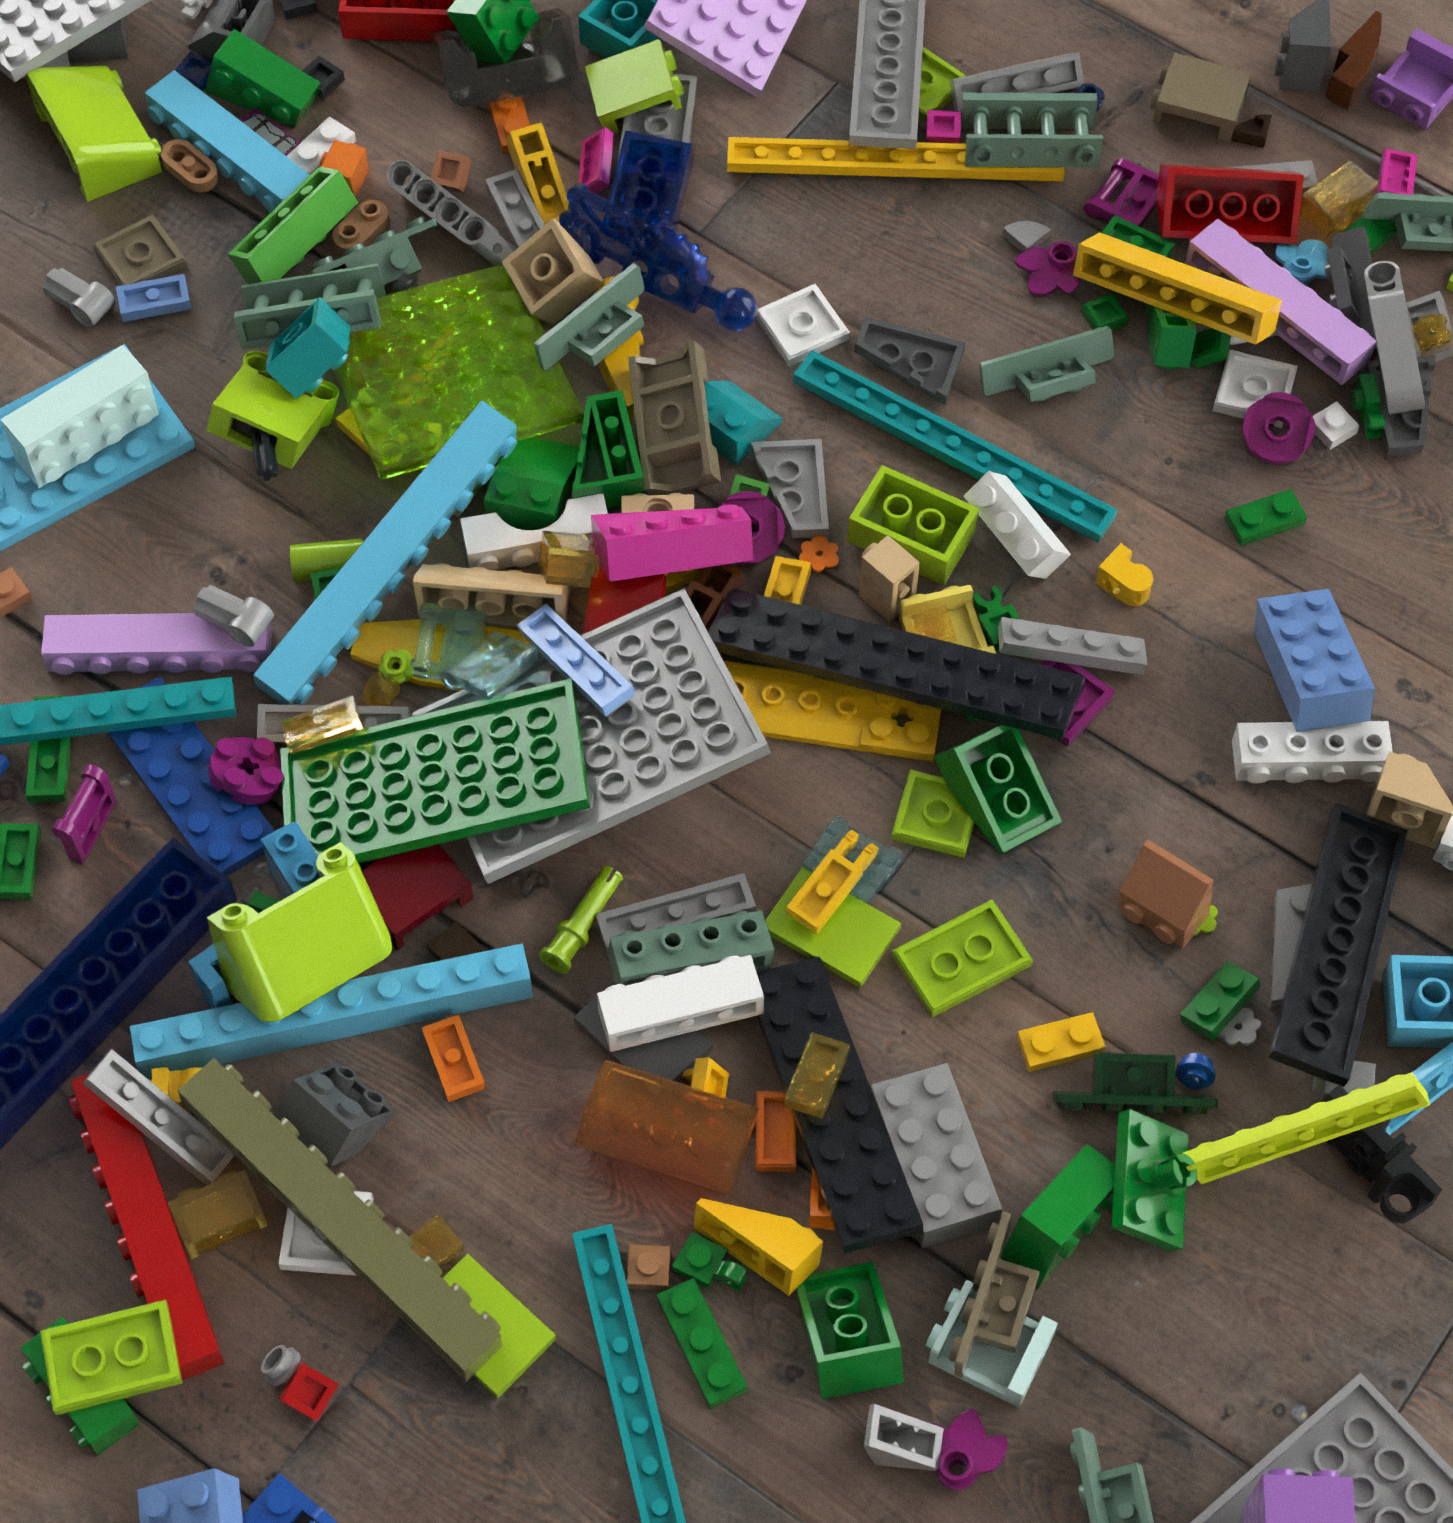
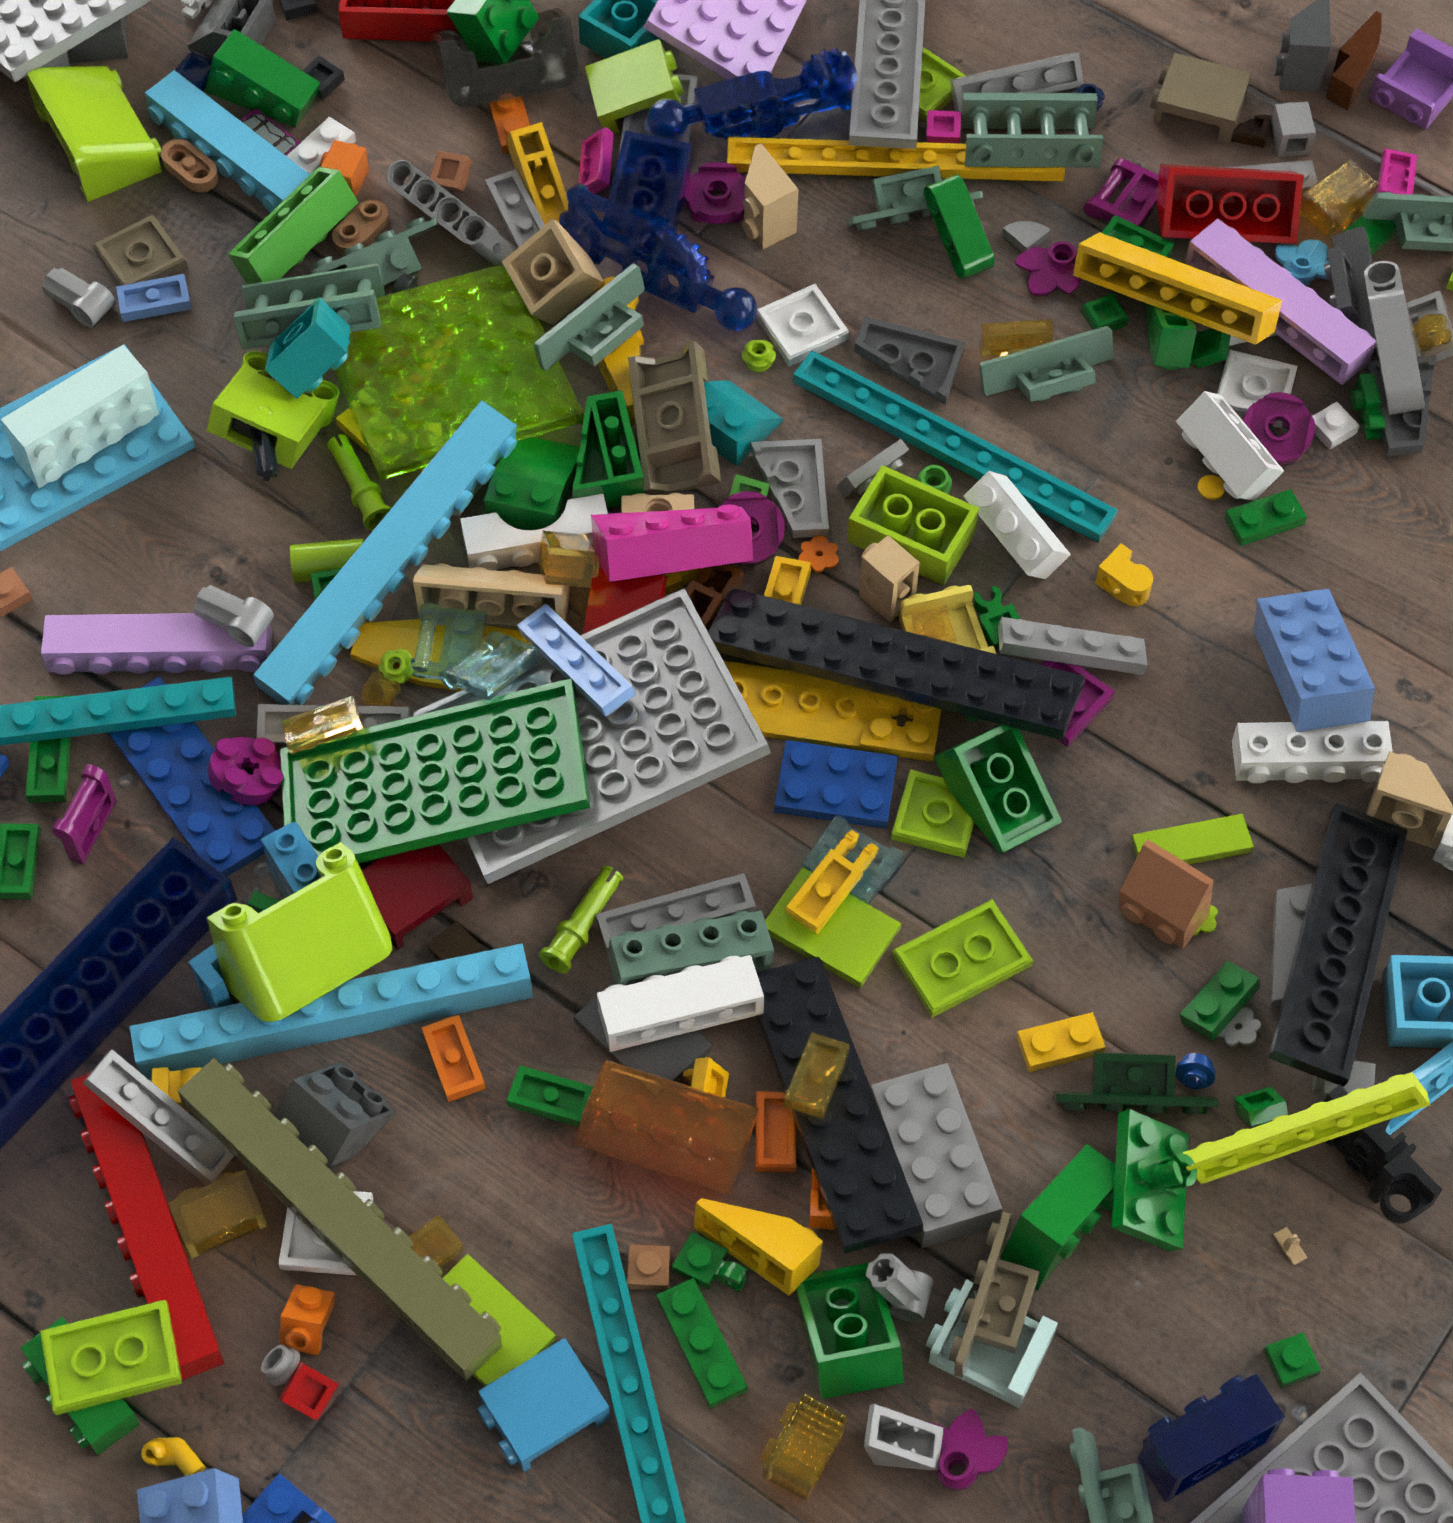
none -> yellow arm [141,1437,206,1476]
none -> orange bracket [279,1284,335,1355]
none -> lime pin [327,434,391,531]
none -> dark azure panel [476,1338,611,1472]
none -> green plate [506,1065,596,1129]
none -> clear blue arm [646,47,858,141]
none -> magenta plate [683,162,747,224]
none -> lime plate [741,340,776,372]
none -> tan slope [742,143,798,250]
none -> clear yellow brick [759,1393,848,1500]
none -> blue plate [774,740,898,829]
none -> light grey plate [837,439,909,498]
none -> sand green bracket [846,166,983,231]
none -> light grey piece [866,1253,934,1323]
none -> bright green plate [916,465,952,494]
none -> green beam [924,175,995,279]
none -> clear yellow plate [979,319,1054,356]
none -> lime tile [1131,814,1254,865]
none -> clear blue brick [1137,1373,1285,1503]
none -> white brick [1176,391,1284,501]
none -> yellow piece [1197,475,1225,500]
none -> green plate [1233,1087,1288,1126]
none -> green plate [1263,1332,1321,1389]
none -> light grey brick [1270,102,1316,157]
none -> tan piece [1273,1227,1307,1266]

